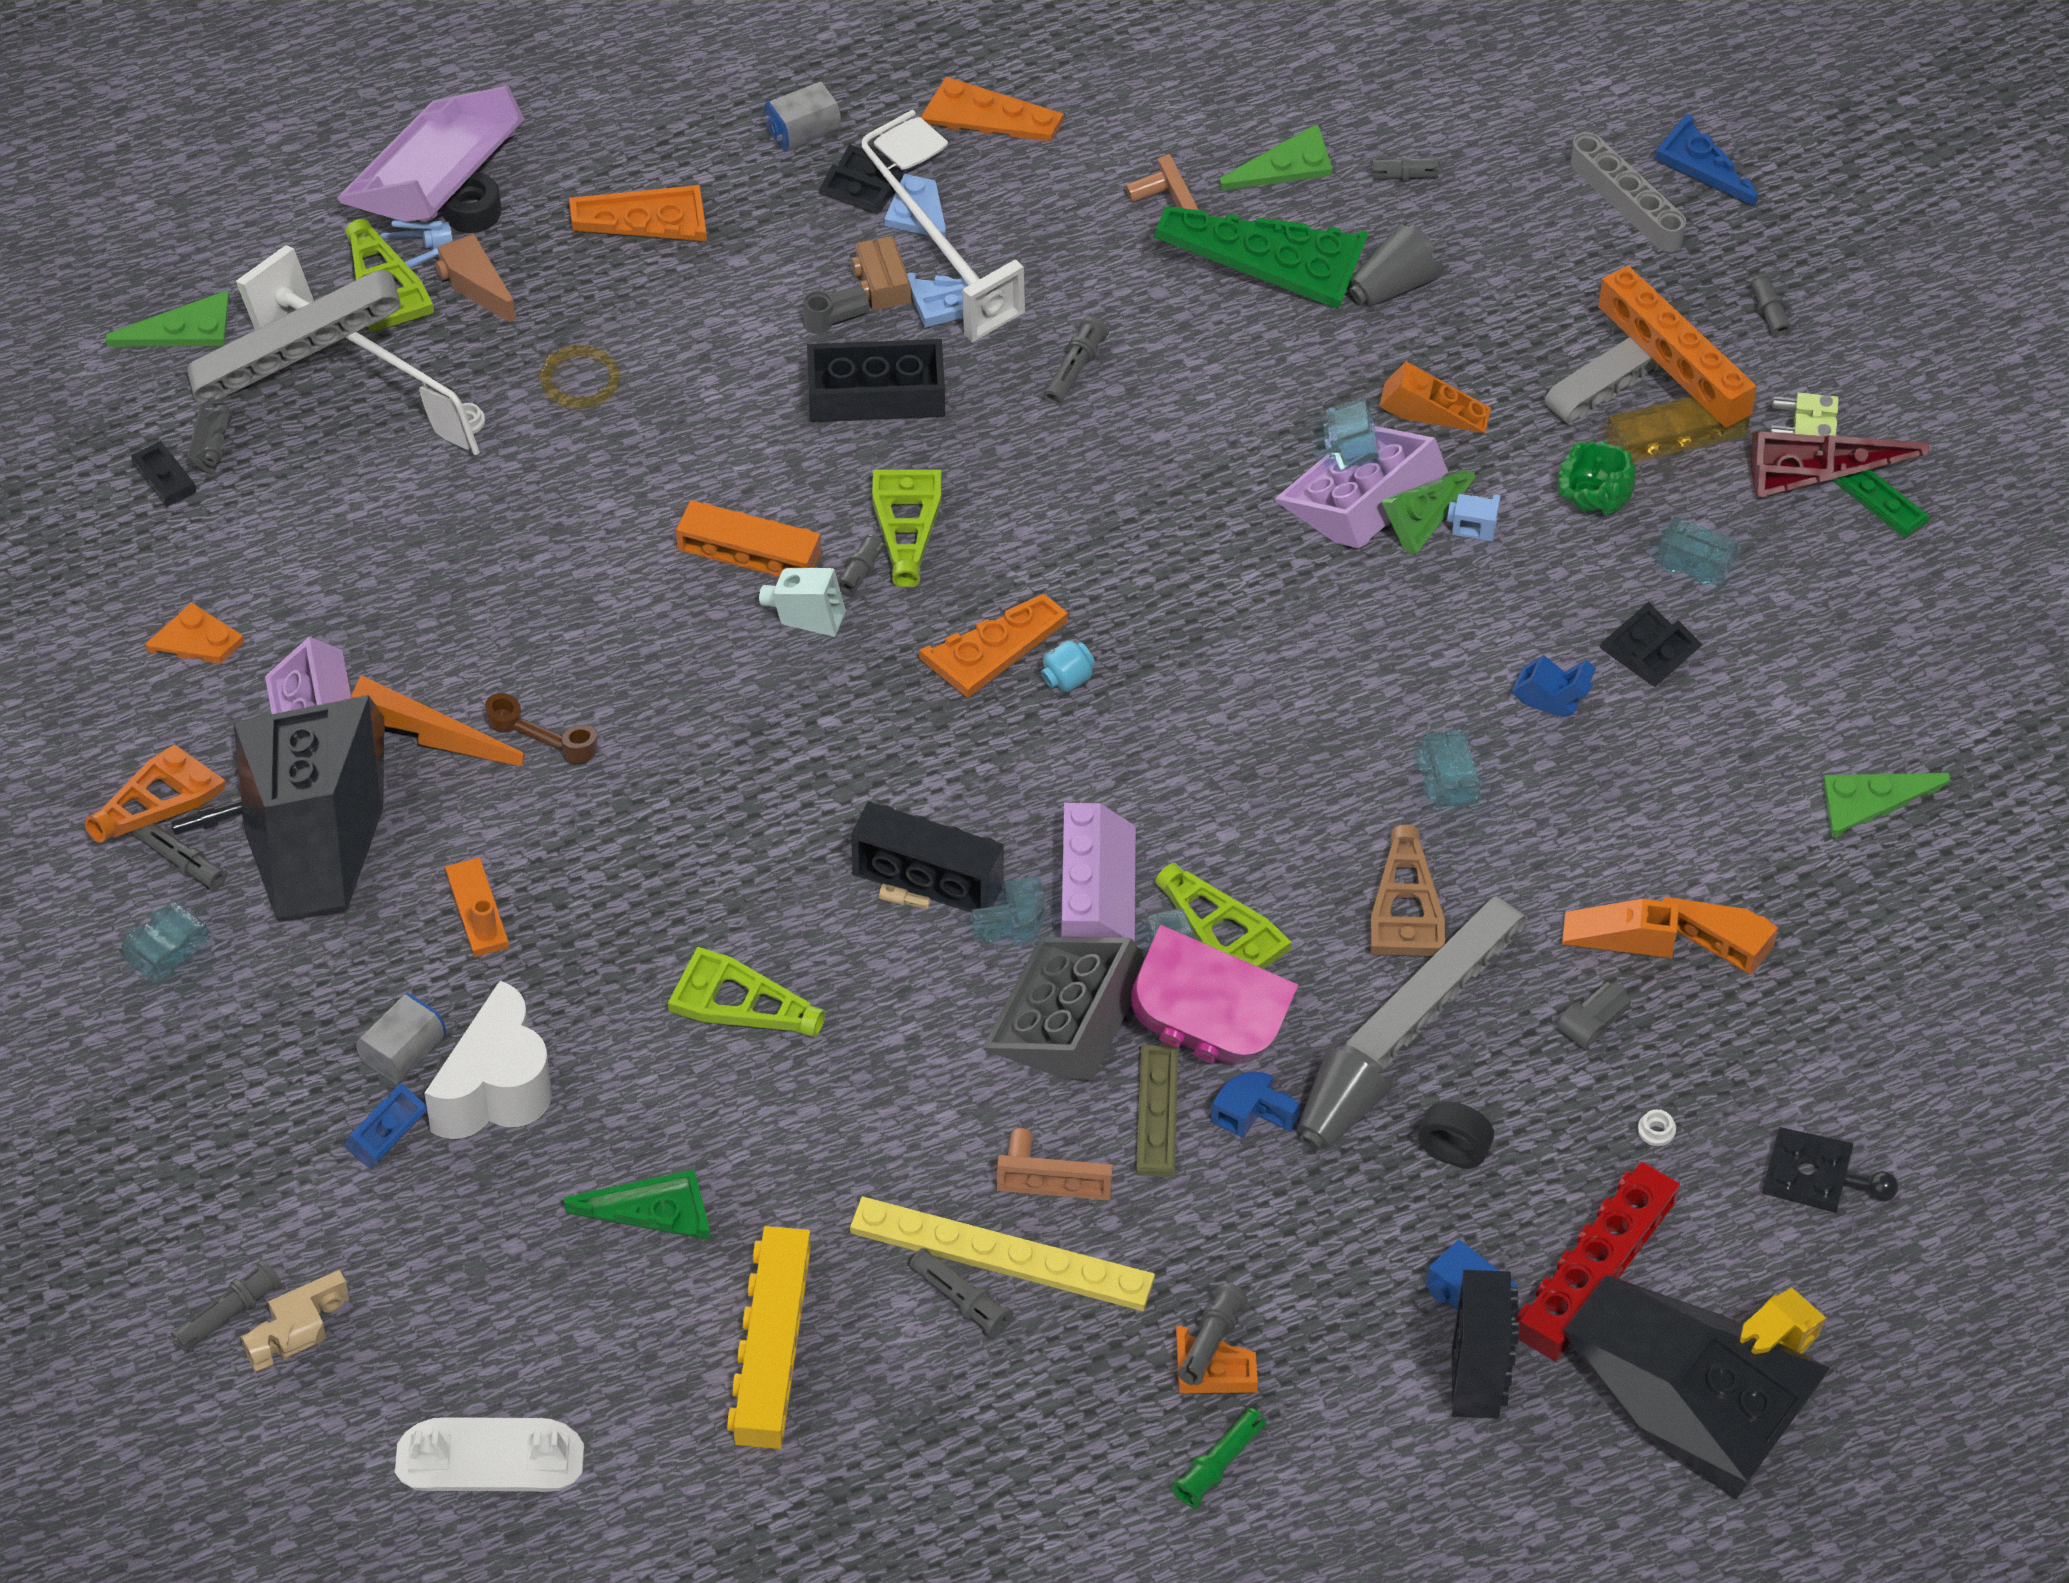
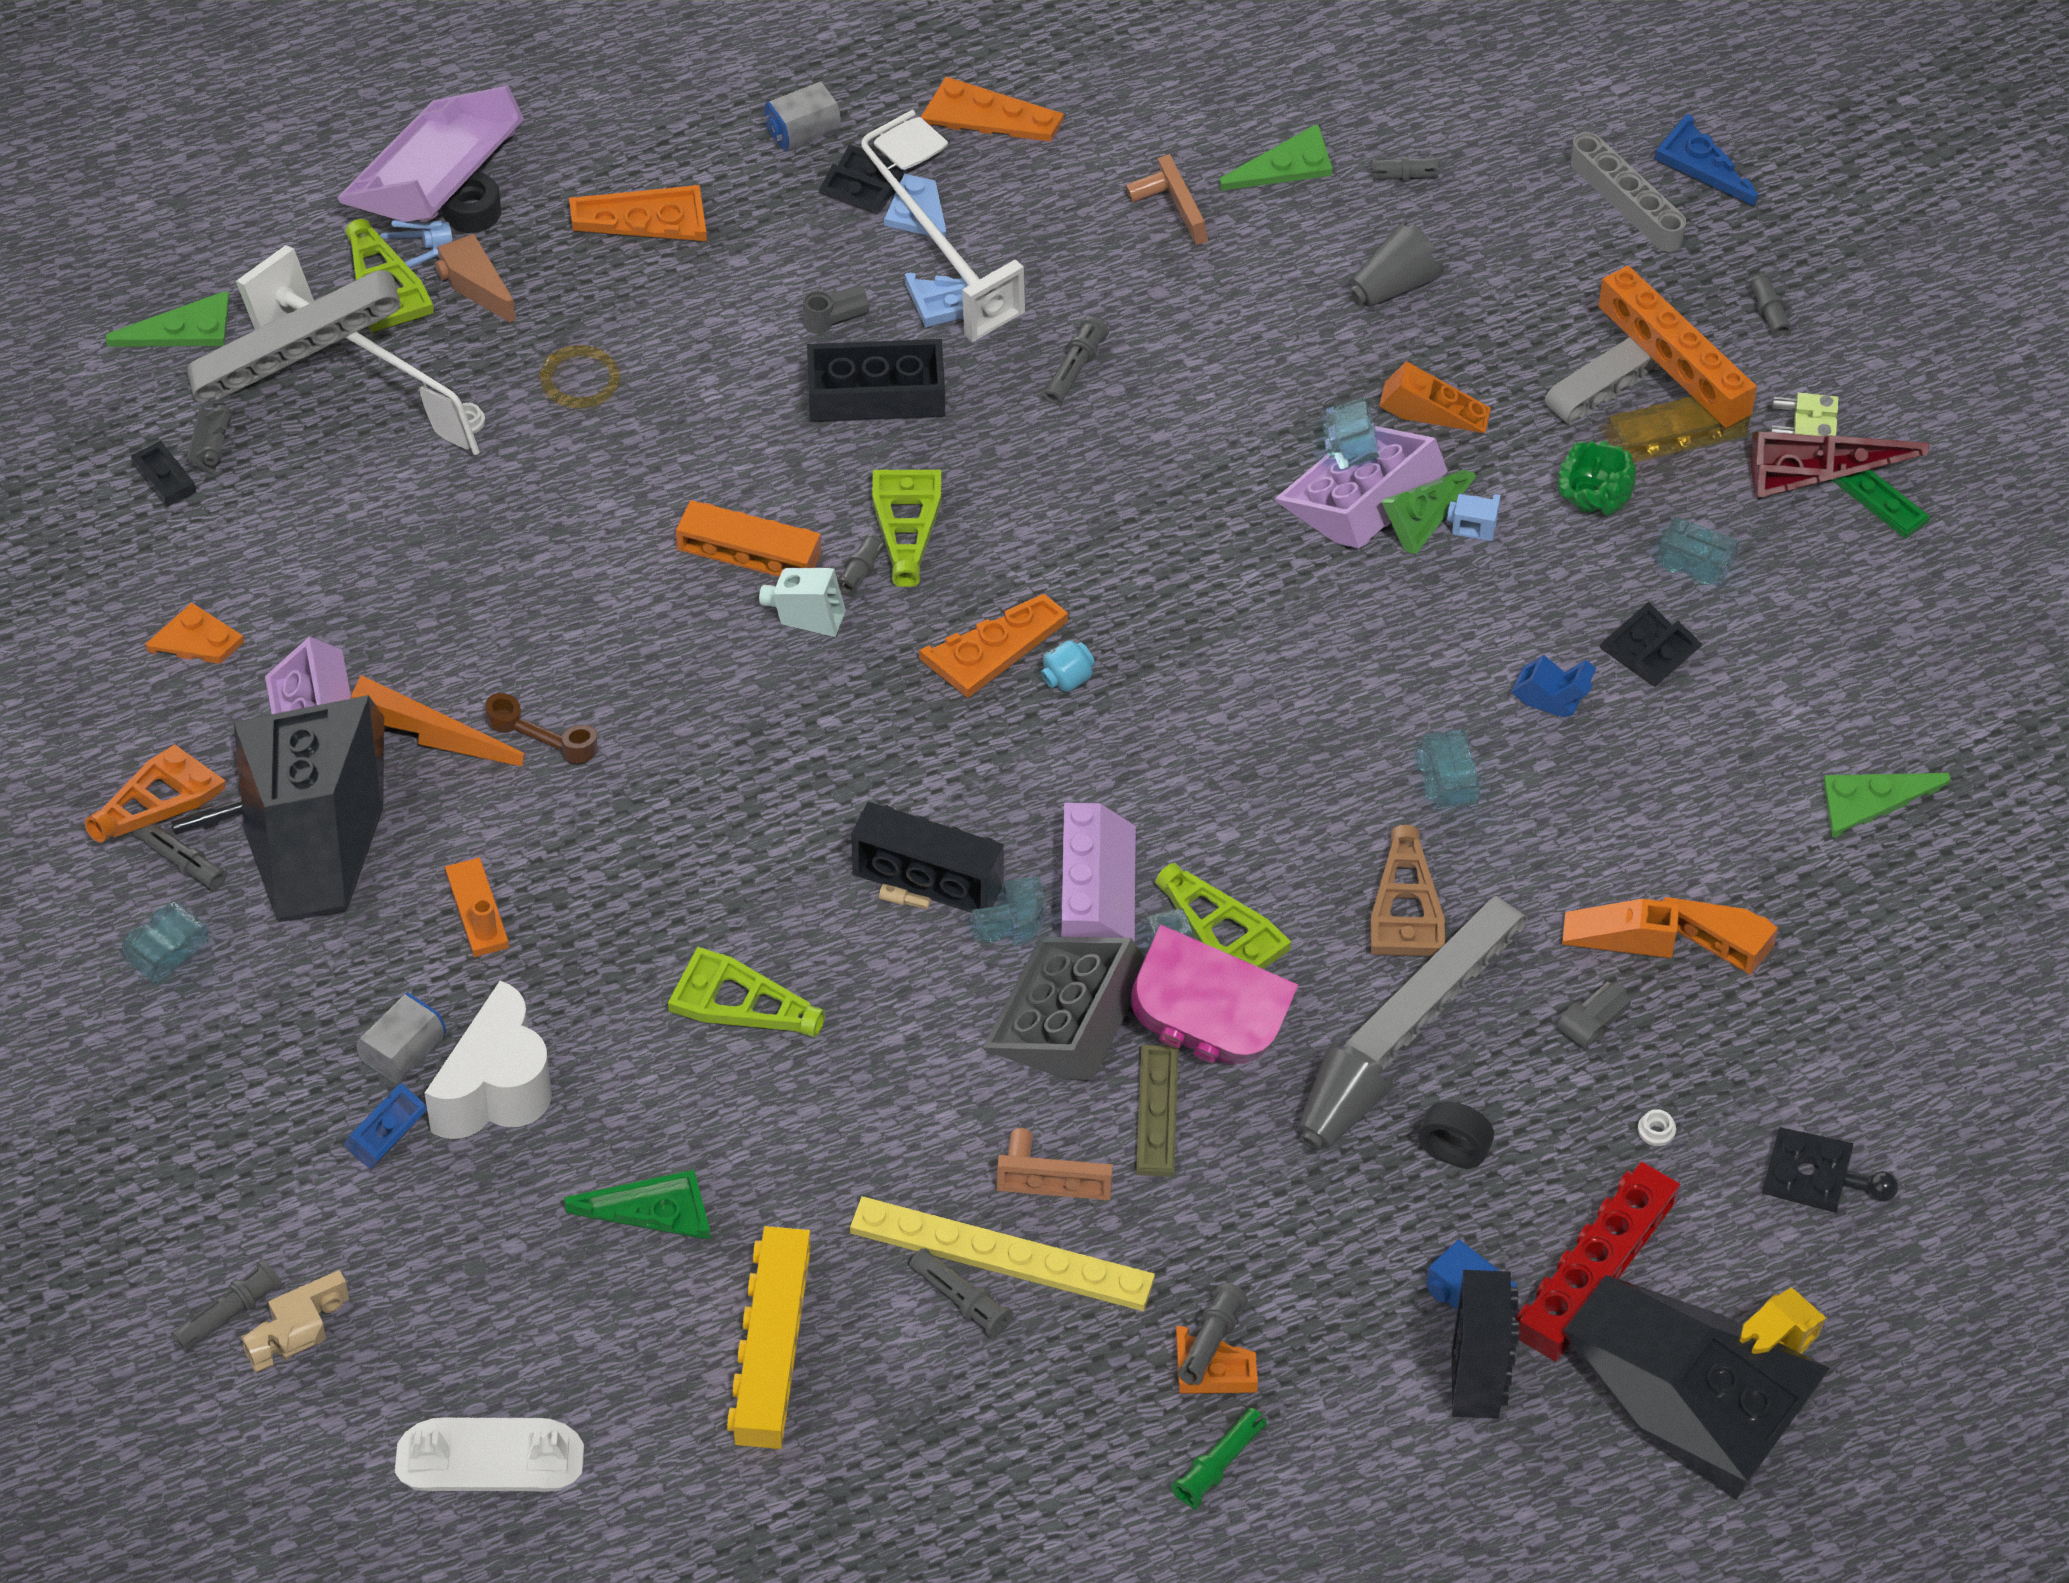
medium nougat brick [851,236,911,311] -> none
green wing [1153,206,1369,310] -> none
blue brick [1211,1072,1300,1138] -> none

